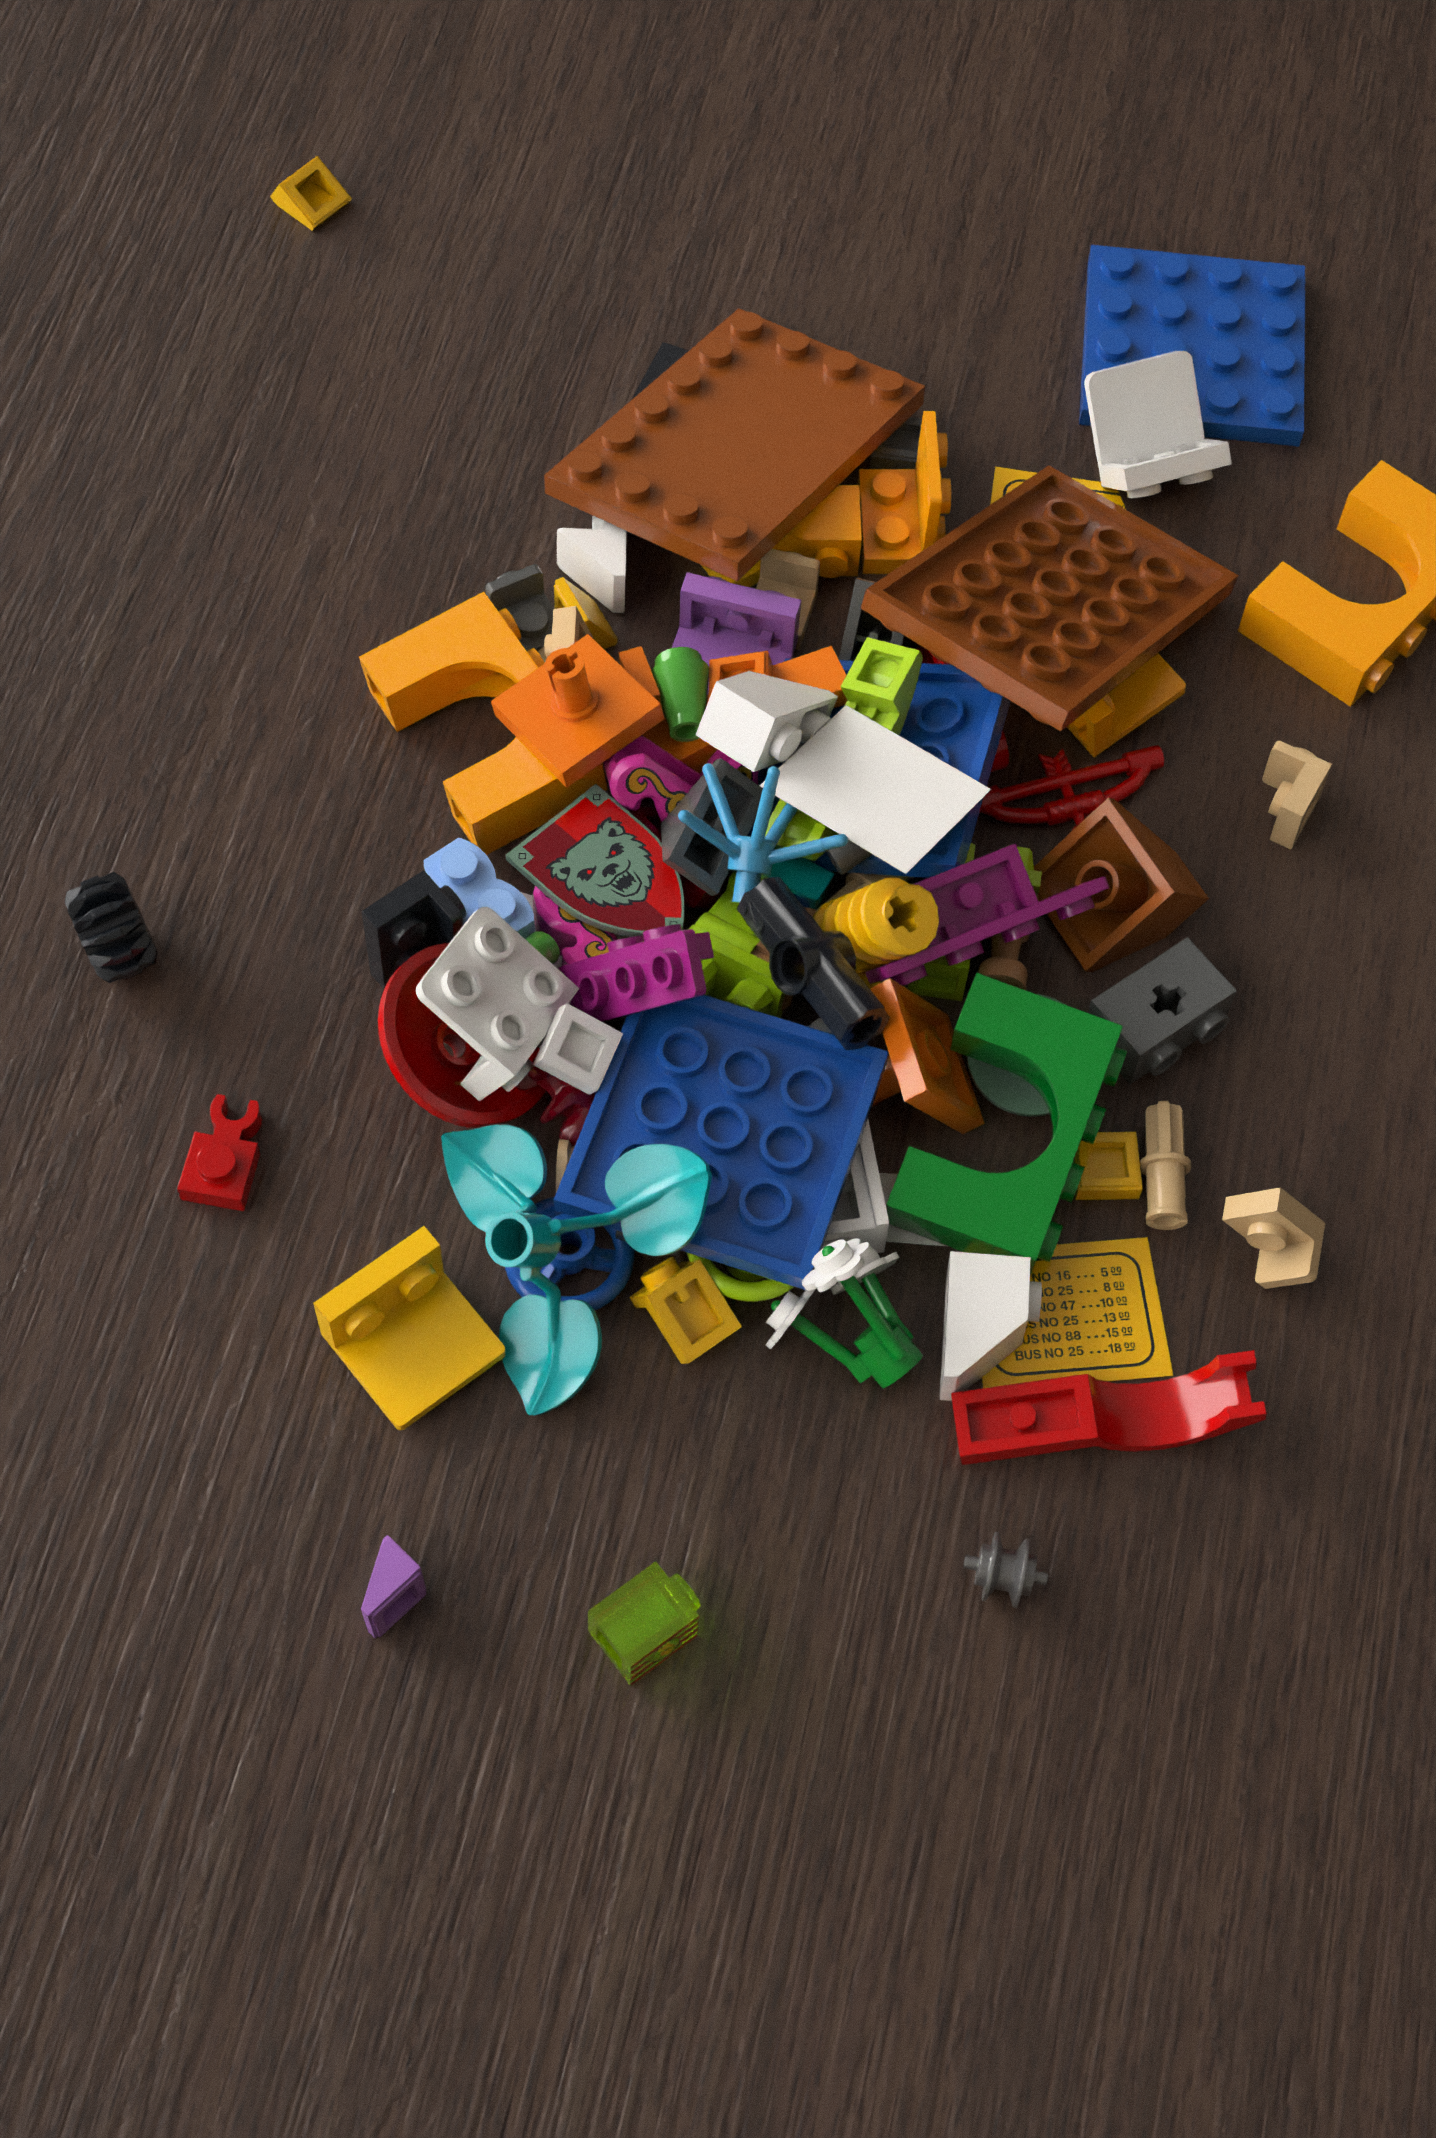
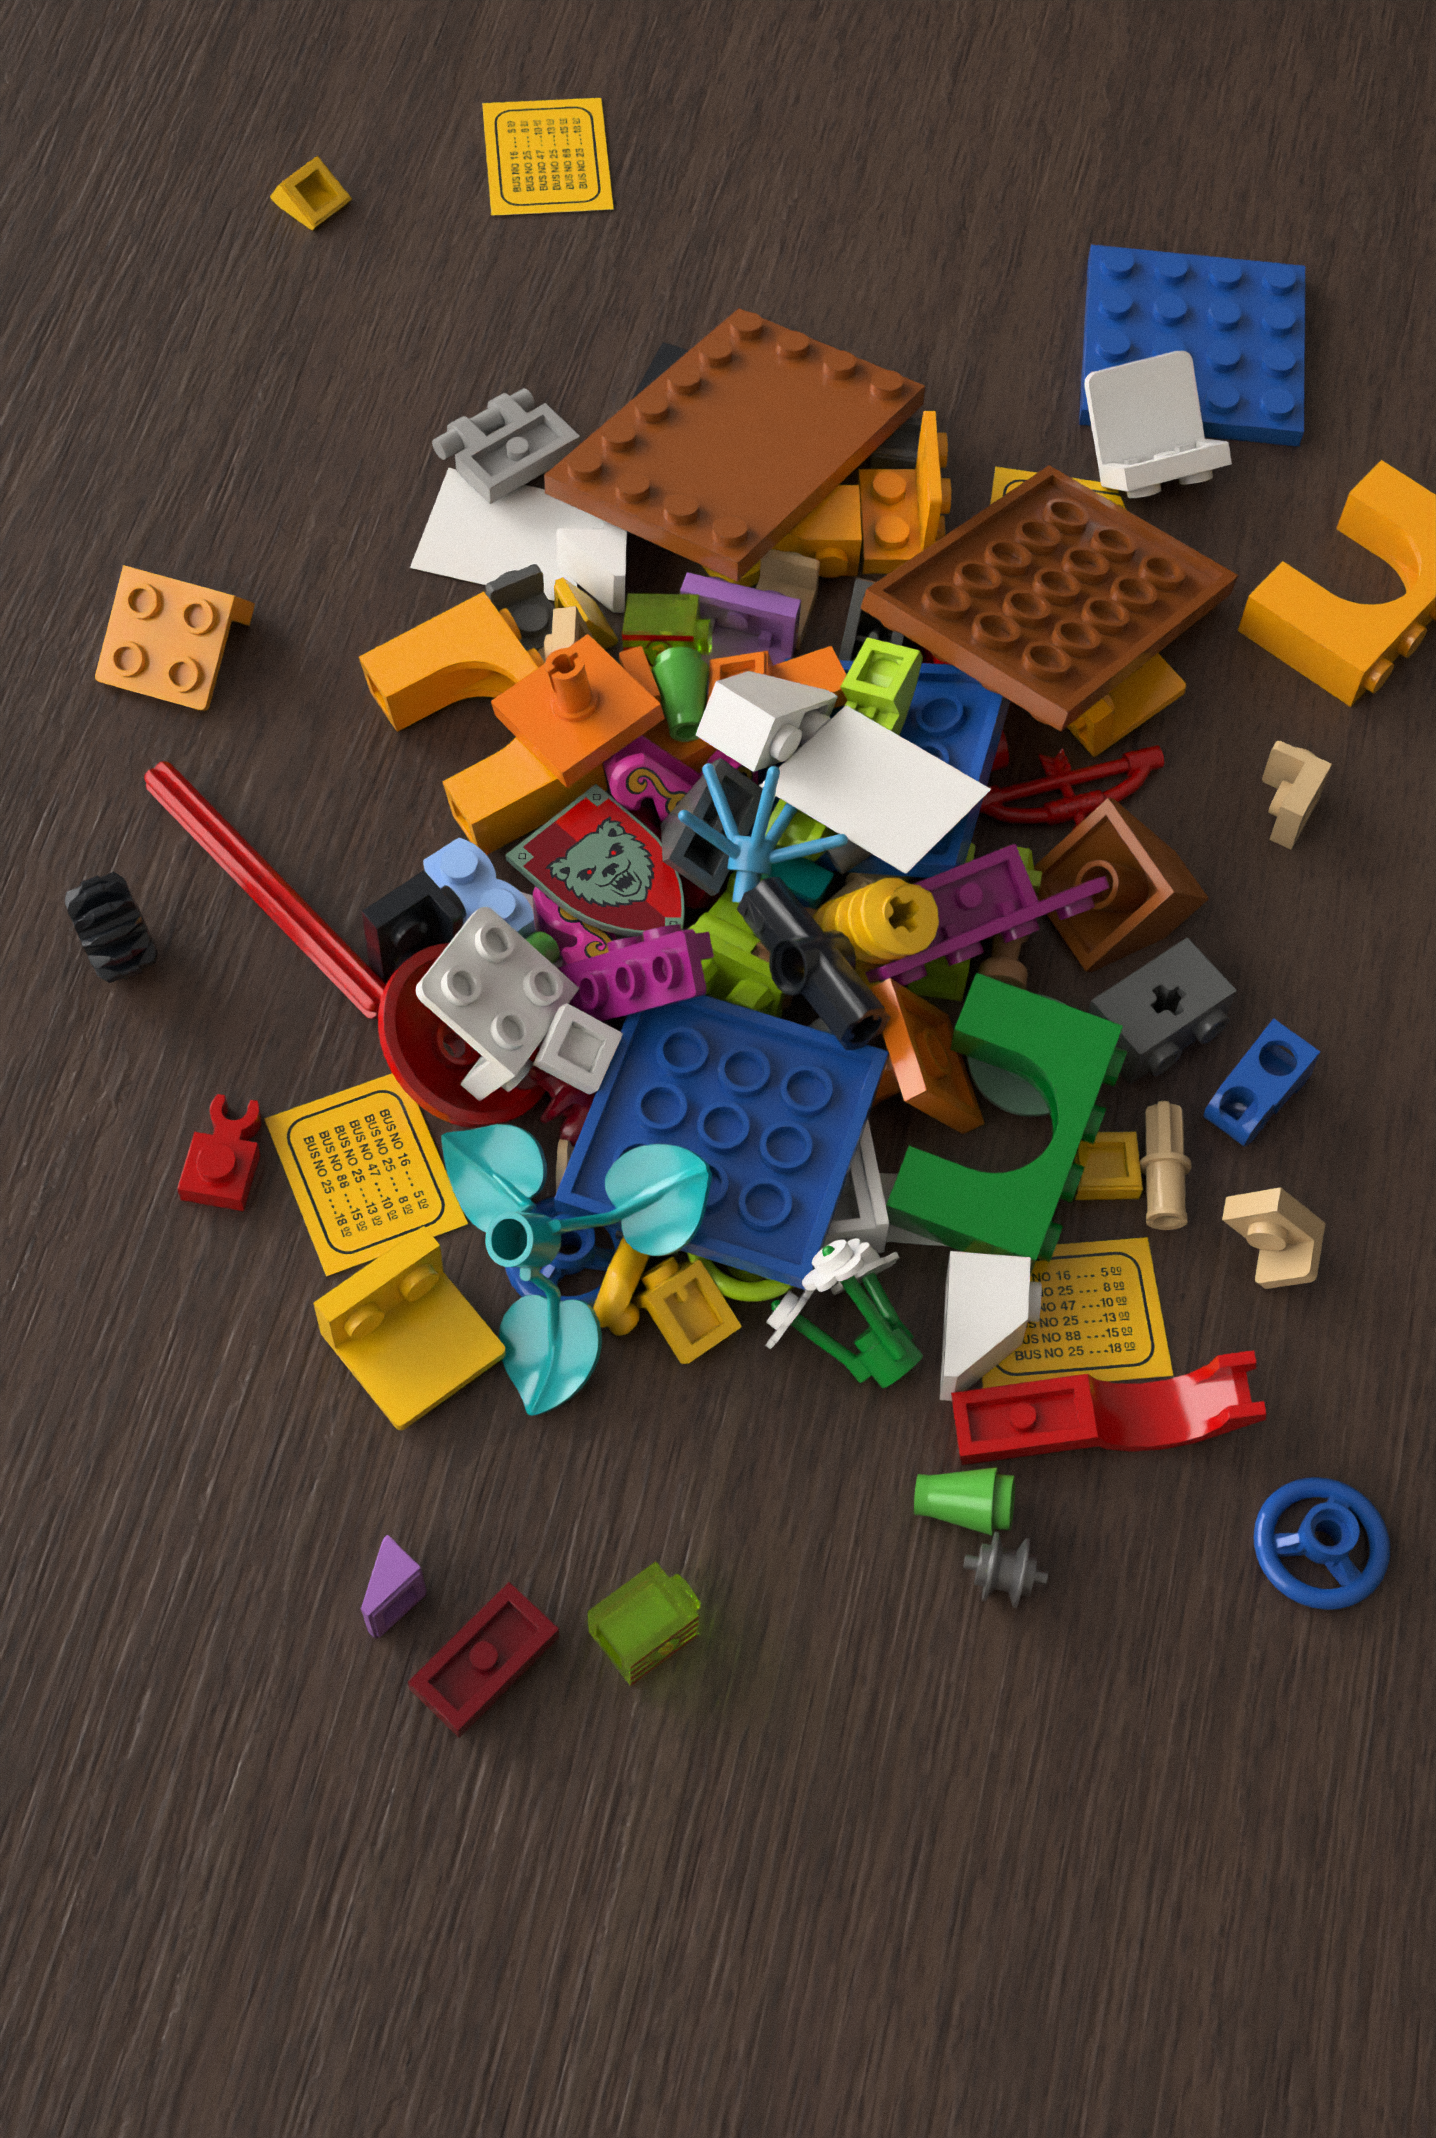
none -> light orange bracket [95,565,255,711]
none -> red axle [144,761,386,1019]
none -> yellow sticker [264,1073,468,1277]
none -> dark red plate [408,1582,560,1738]
none -> white sticker [410,468,592,601]
none -> light grey plate [432,388,580,504]
none -> yellow sticker [482,98,614,216]
none -> yellow arm [593,1236,651,1336]
none -> clear neon green brick [622,593,712,670]
none -> bright green cone [914,1467,1015,1536]
none -> blue leg [1203,1018,1320,1147]
none -> blue piece [1254,1477,1390,1610]

